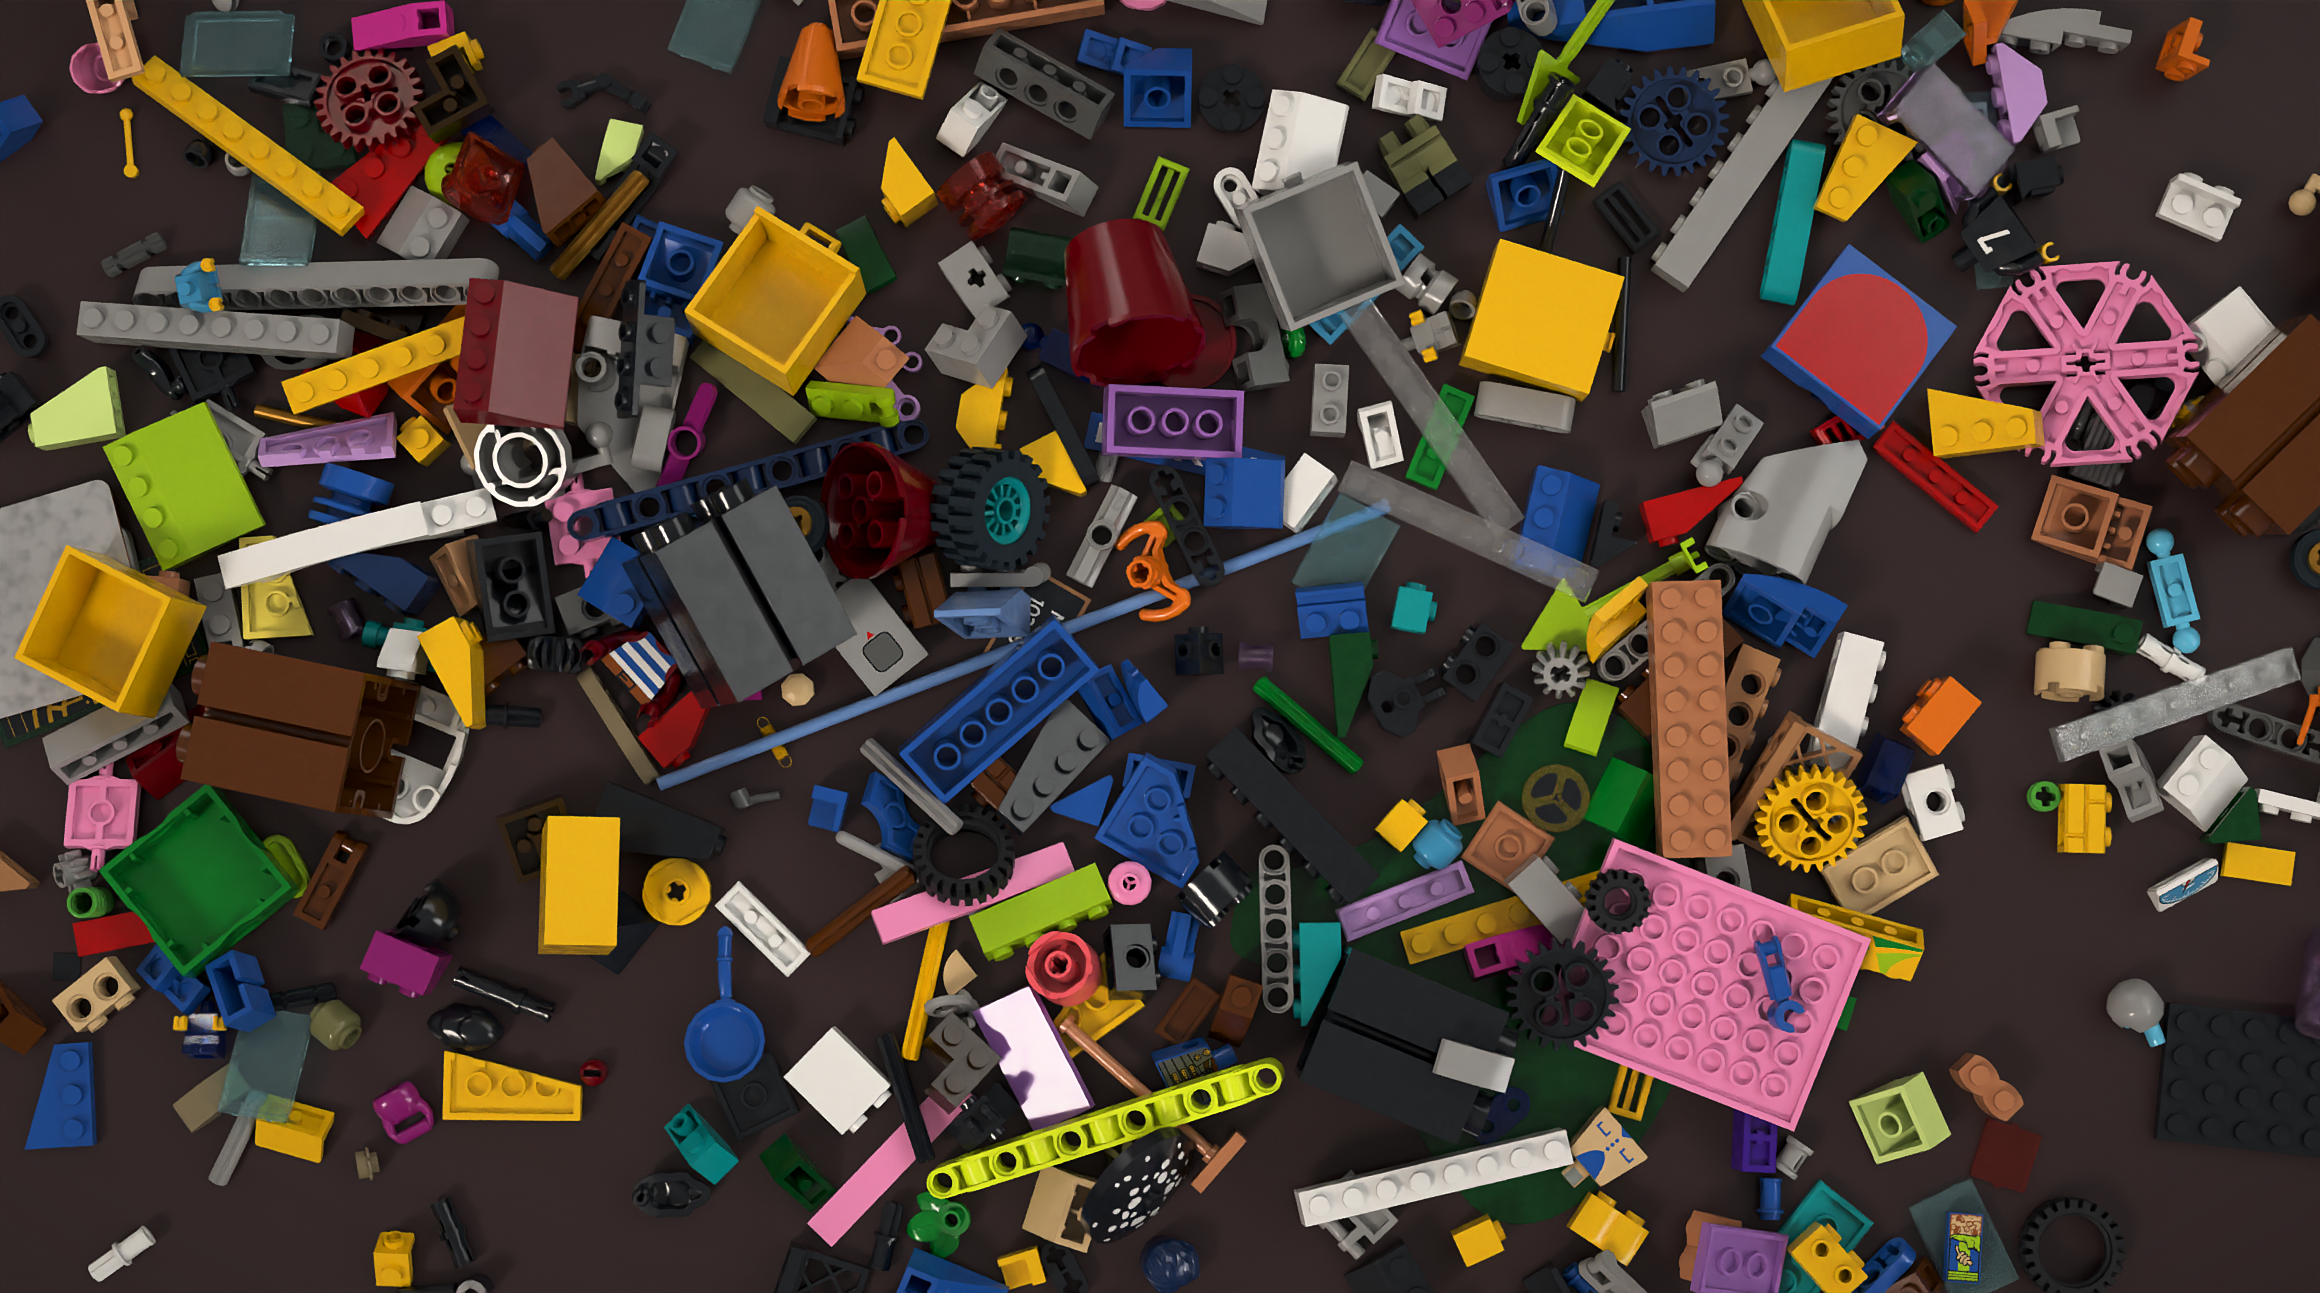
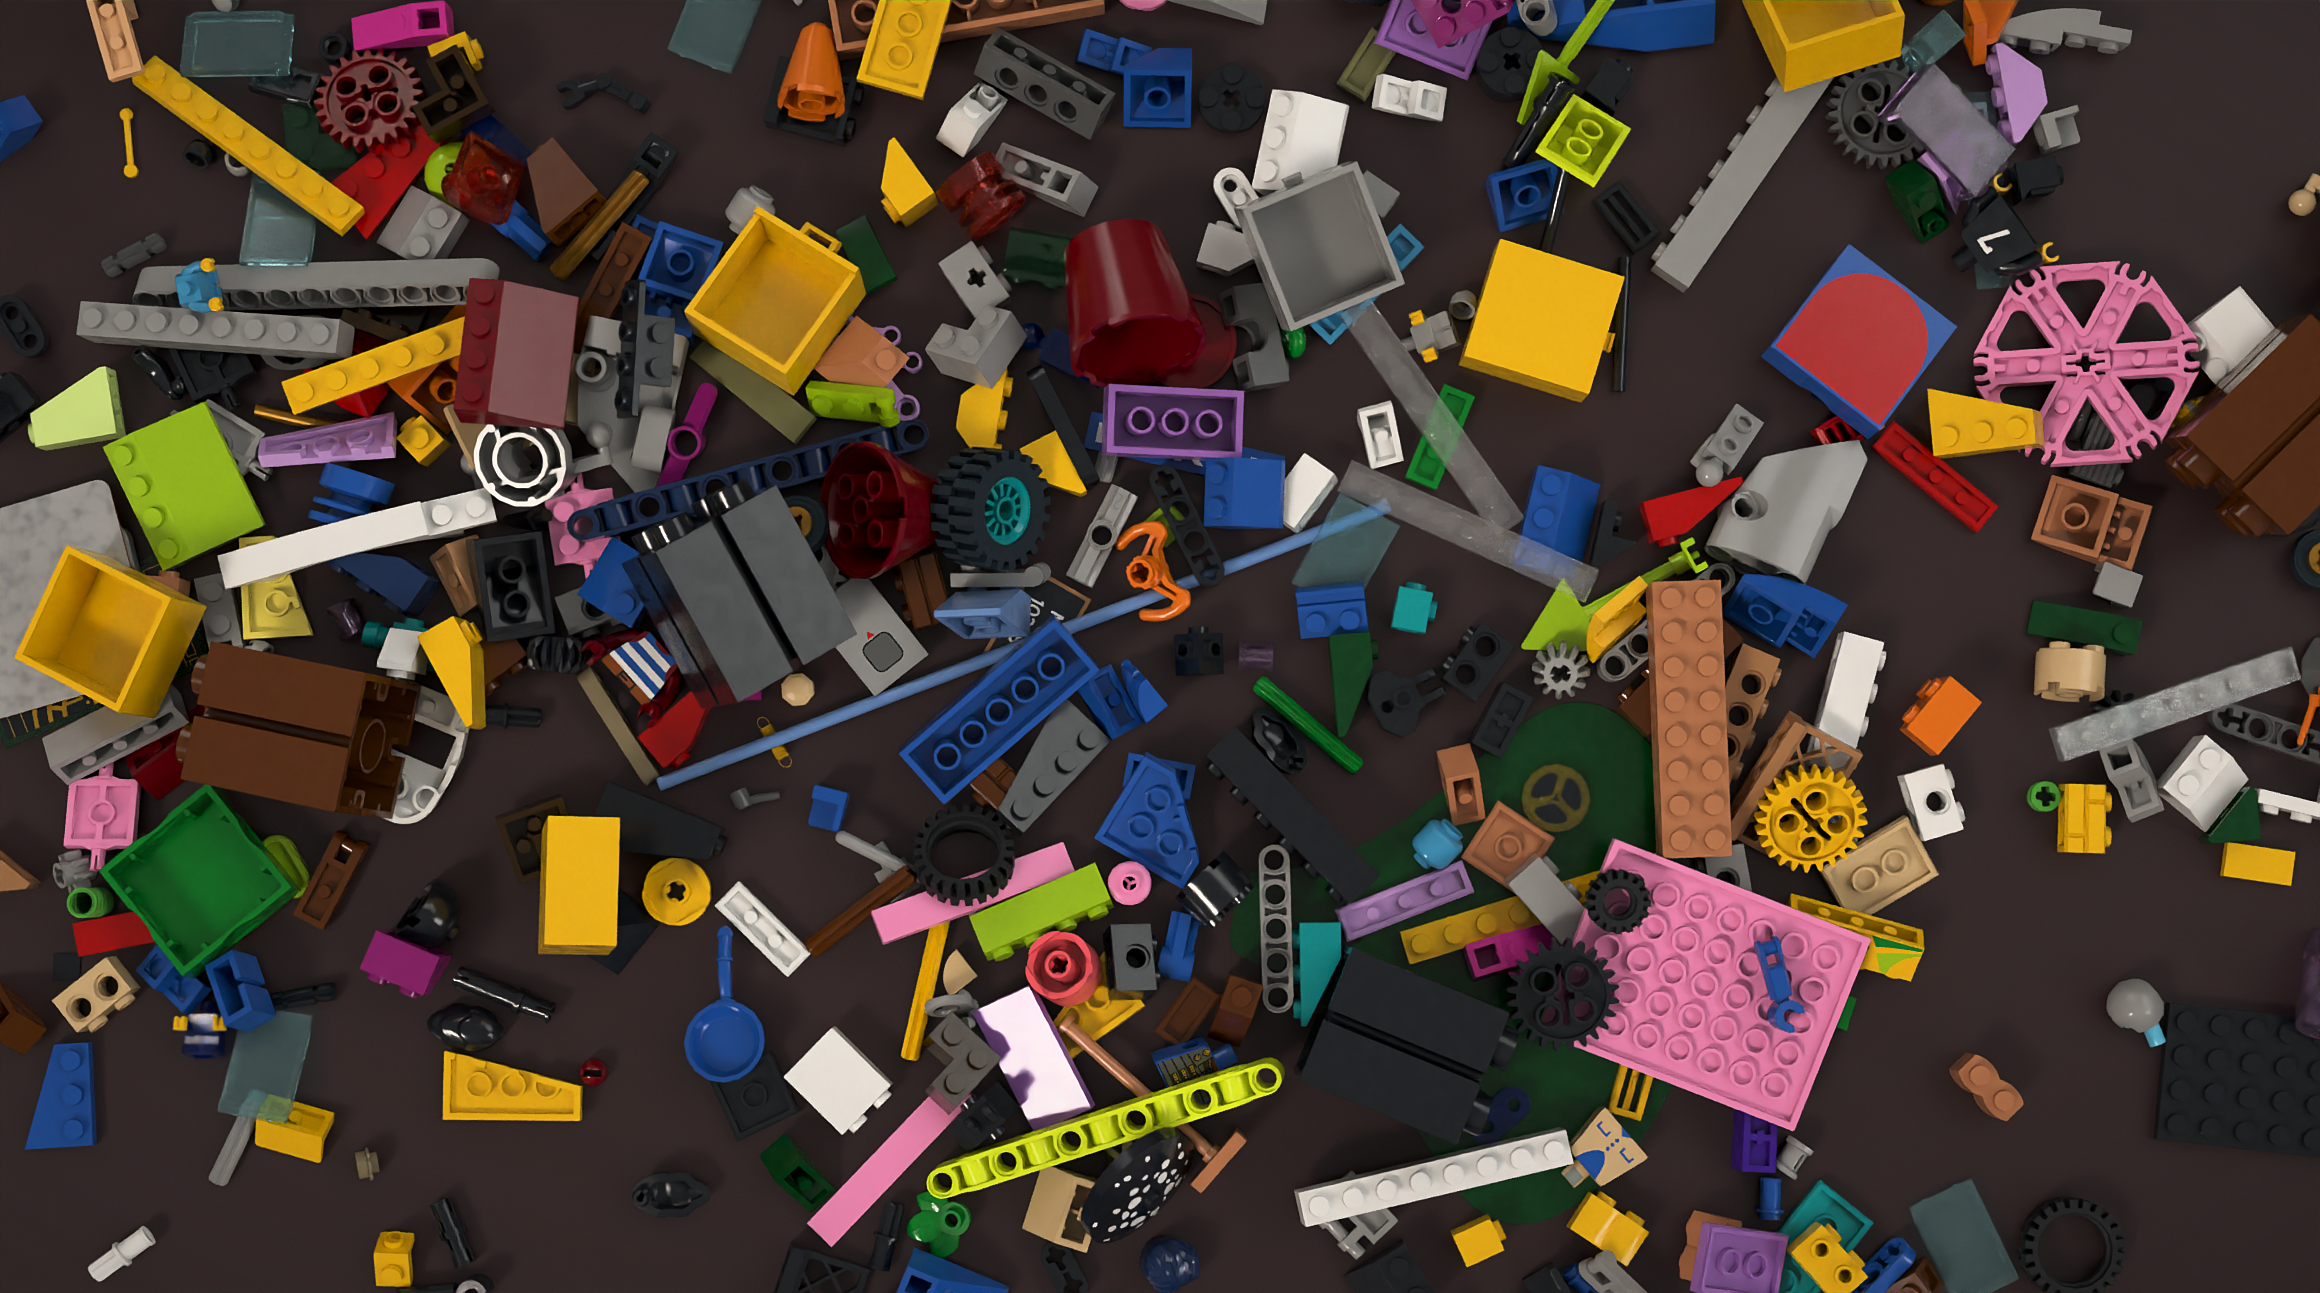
bright pink hair [69,42,125,94] -> none
dark tan slope [173,1062,251,1134] -> none
olive head [309,999,362,1051] -> none
magenta piece [373,1081,434,1145] -> none
yellowish green slope [595,119,644,186] -> none
teal slope [664,1104,739,1185] -> none
light grey axle [860,738,963,835] -> none
blue tile [861,771,920,862] -> none
black axle [877,1032,935,1164] -> none
yellow panel [997,1245,1047,1289] -> none
blue slope [1050,775,1114,827] -> none
lime tile [1133,156,1190,232] -> none
light grey brick [1310,363,1349,438] -> none
yellow brick [1373,799,1428,852] -> none
olive hips [1377,114,1473,220] -> none
light grey wheel [1395,253,1459,316] -> none
light grey slope [1432,1038,1515,1093] -> none
light grey beam [1474,381,1576,433] -> none
lime slope [1564,678,1620,757] -> none
green slope [1581,757,1655,848] -> none
dark blue gear [1619,66,1730,176] -> none
light grey slope [1641,379,1723,449] -> none
light grey plate [1681,58,1777,104] -> none
teal beam [1760,138,1826,306] -> none
yellow wing [1813,114,1918,222] -> none
yellowish green slope [1848,1072,1951,1164] -> none
clear blue torso [1855,732,1916,805] -> none
tile [1943,1211,1983,1284] -> none
clear red piece [1969,1118,2042,1193] -> none
white pin [2136,633,2206,687] -> none
medium azure plate [2146,528,2201,654] -> none
white slope [2147,858,2218,912] -> none
orange bracket [2155,17,2211,81] -> none
white bracket [2155,172,2242,242] -> none

